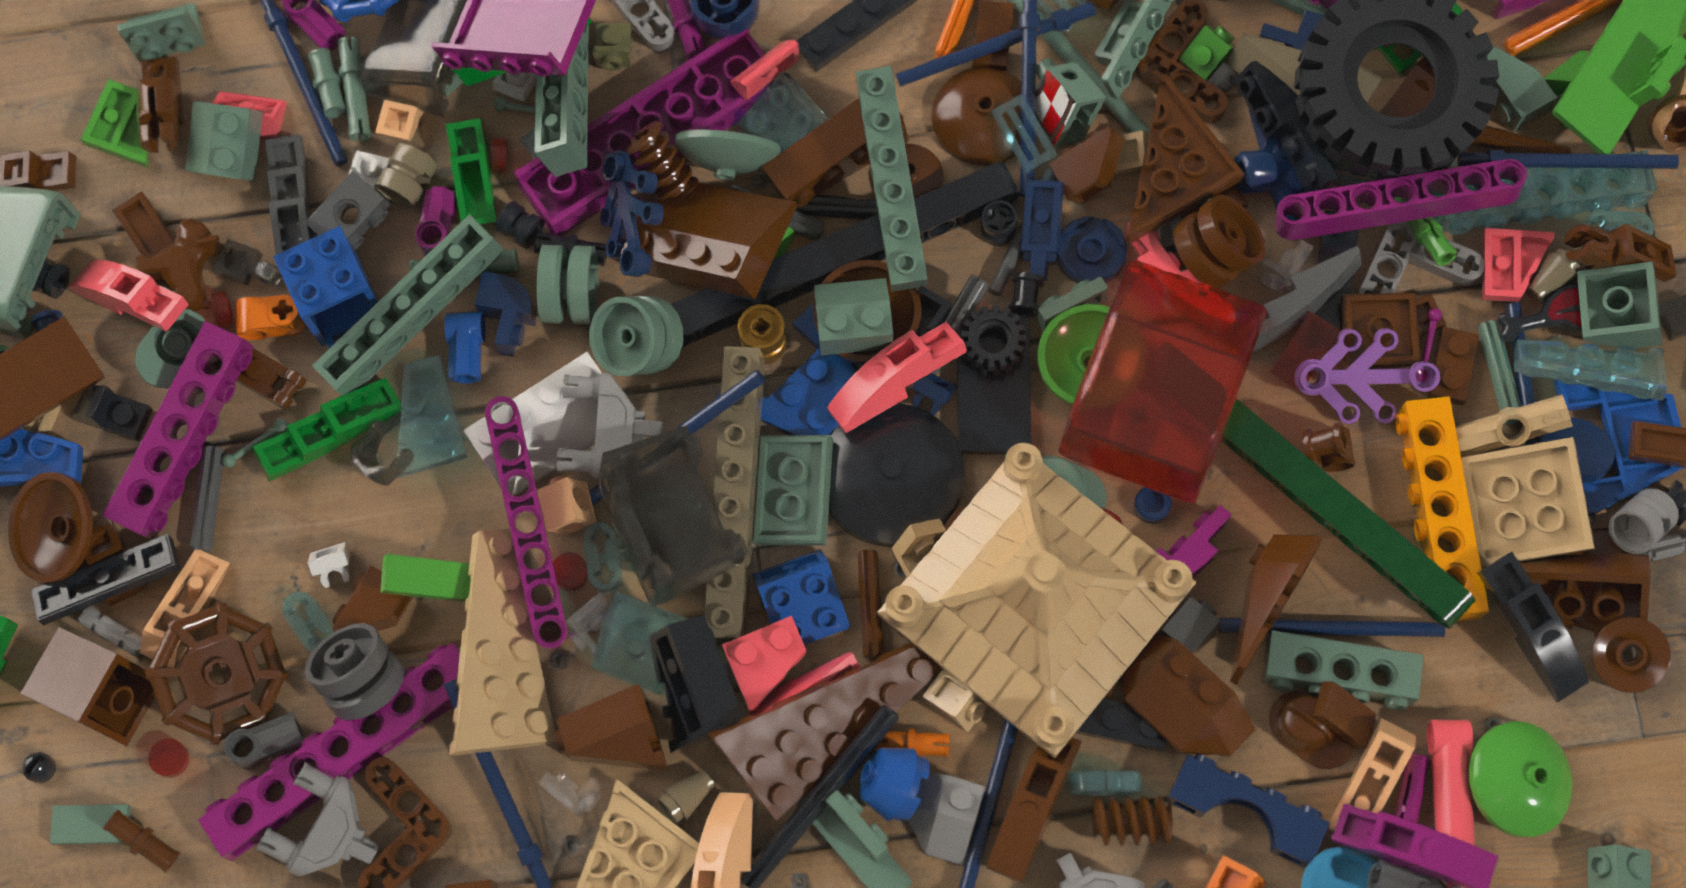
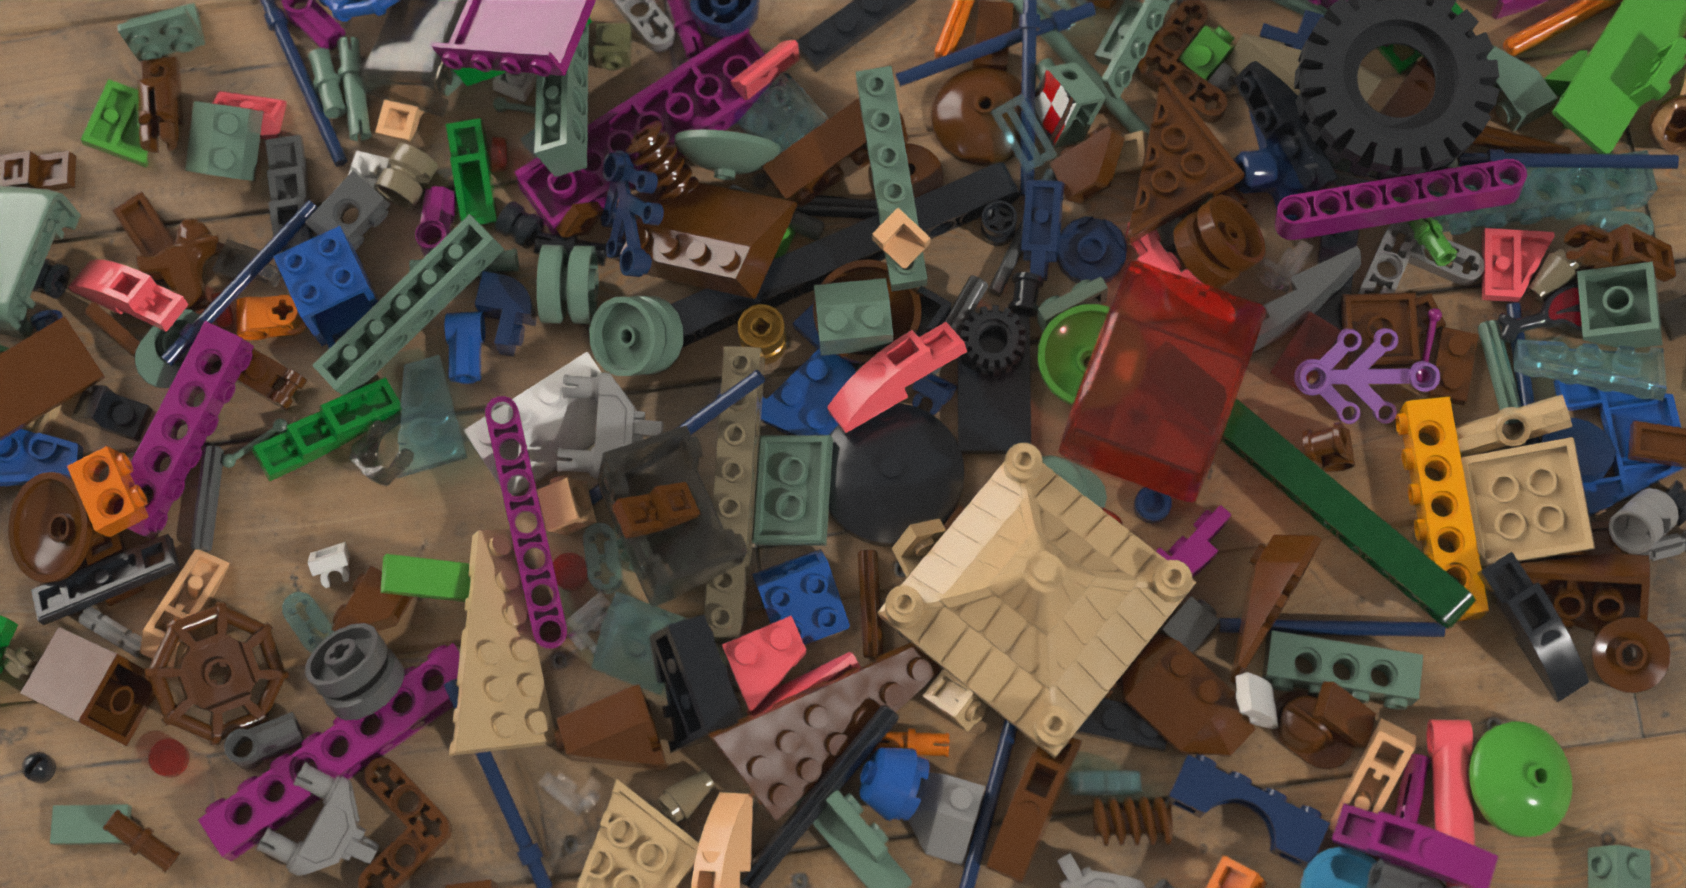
none -> dark tan plate [3,647,39,681]
none -> orange brick [67,446,149,537]
none -> reddish brown tile [85,301,140,358]
none -> dark blue bar [161,200,318,367]
none -> reddish brown tile [556,201,604,238]
none -> reddish brown slope [612,482,700,539]
none -> light nougat panel [872,208,930,269]
none -> white slope [1235,672,1278,729]

